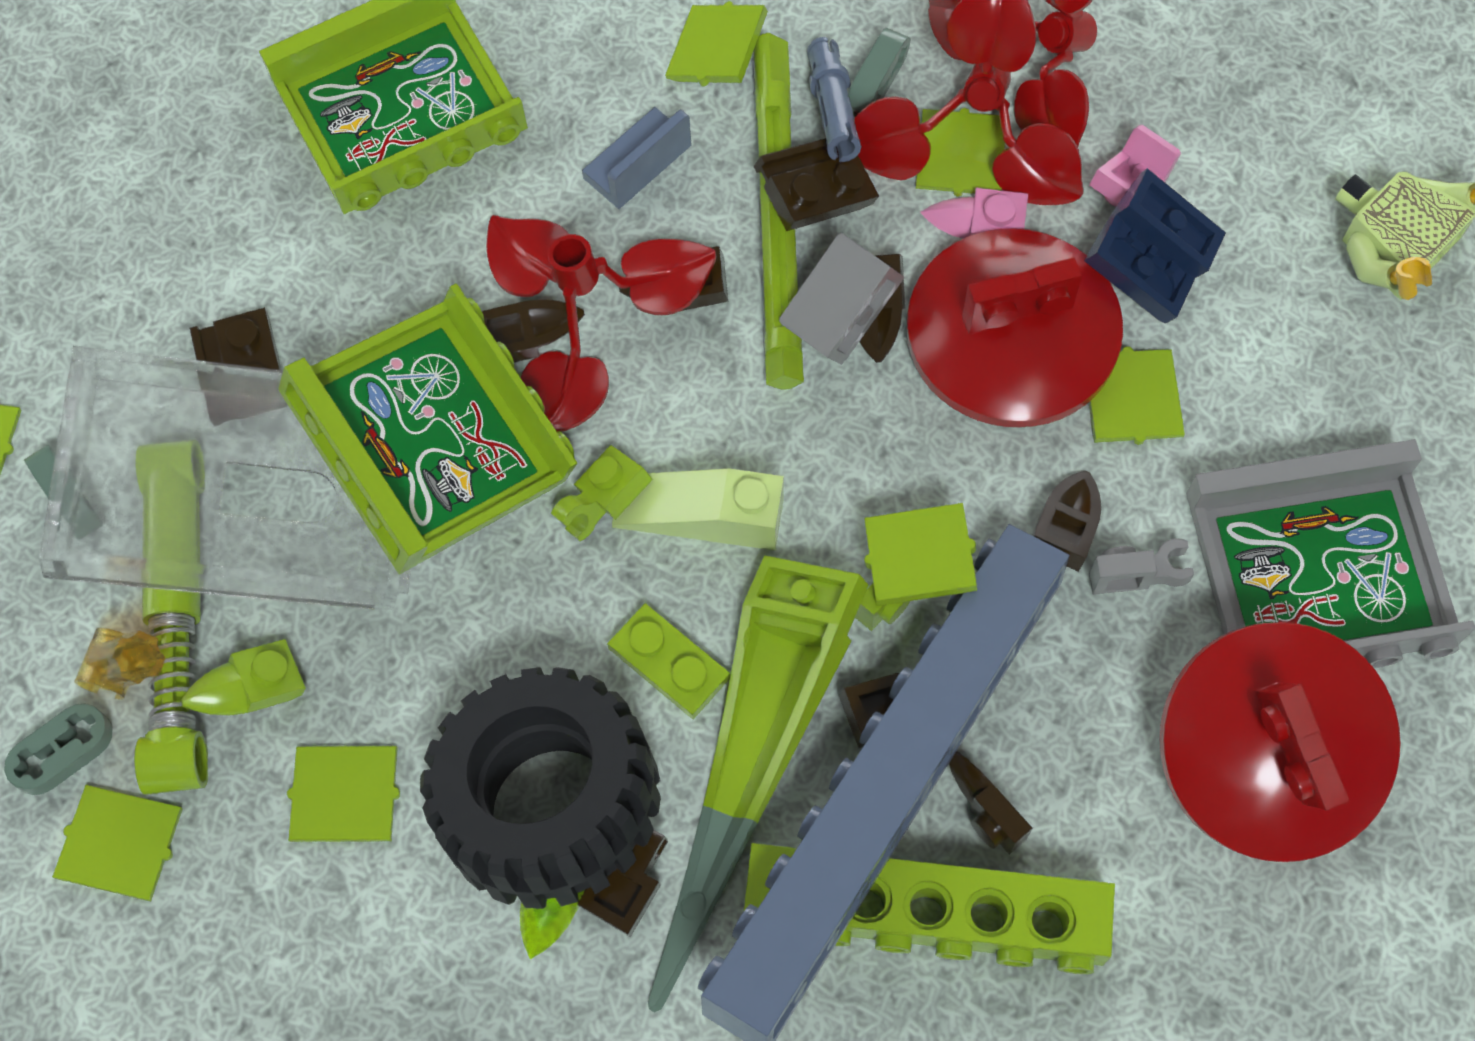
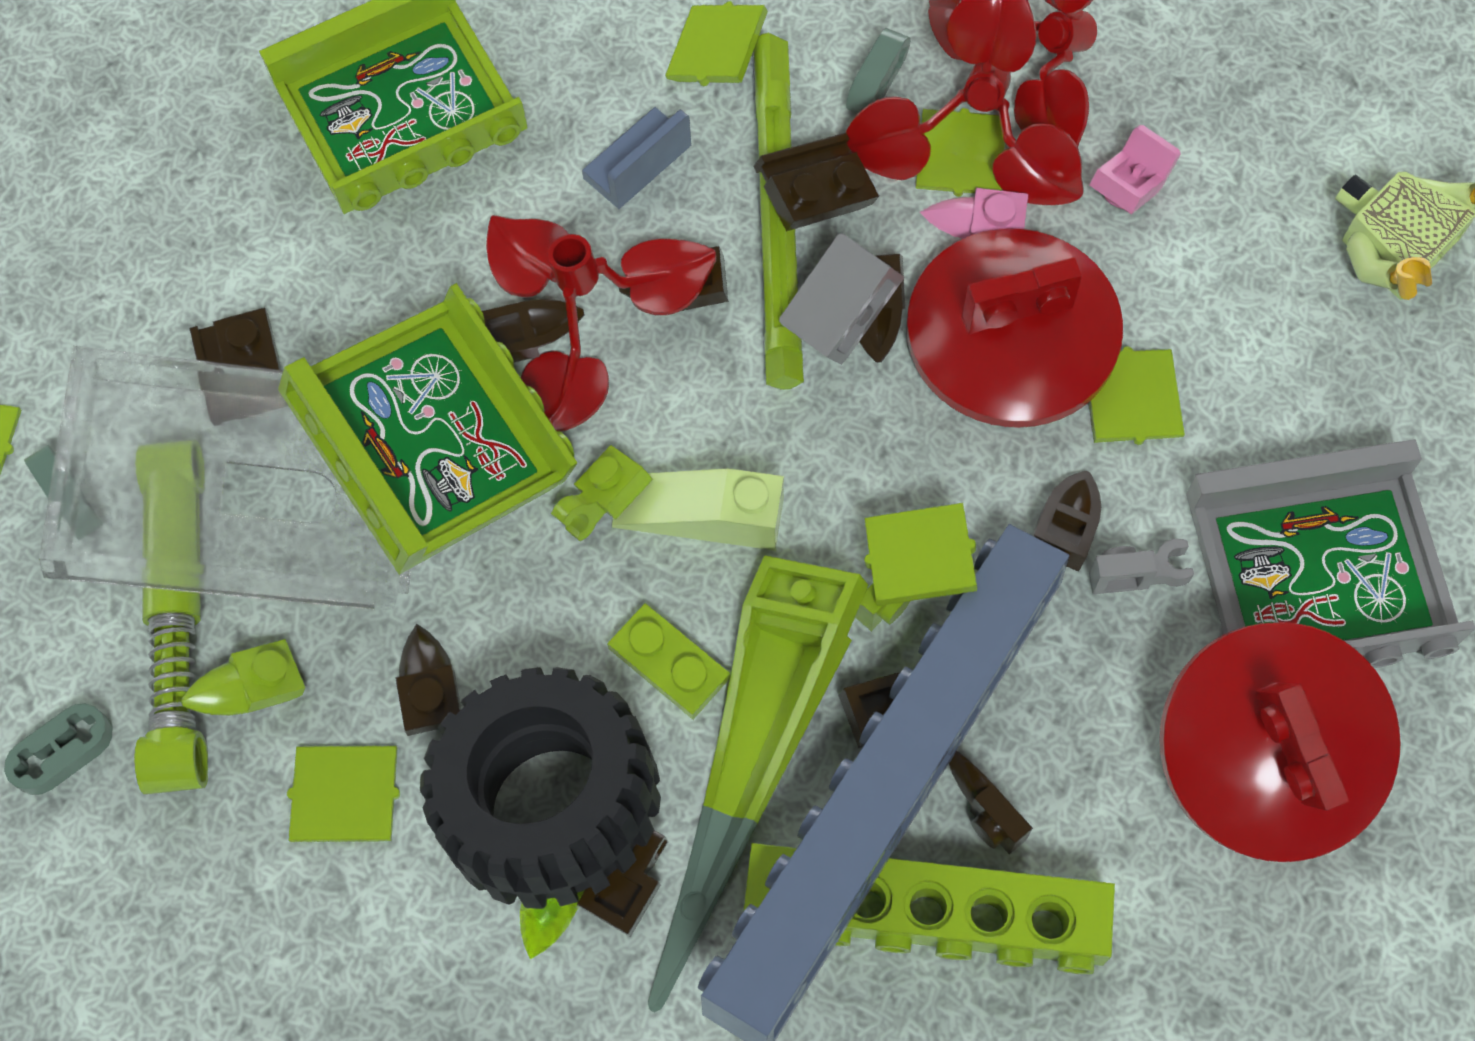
lime piece [52,785,183,902] -> none
clear yellow piece [74,628,166,700] -> none
sand blue pin [807,37,861,162] -> none
dark blue slope [1084,168,1226,324] -> none
none -> dark brown plate [395,624,461,736]

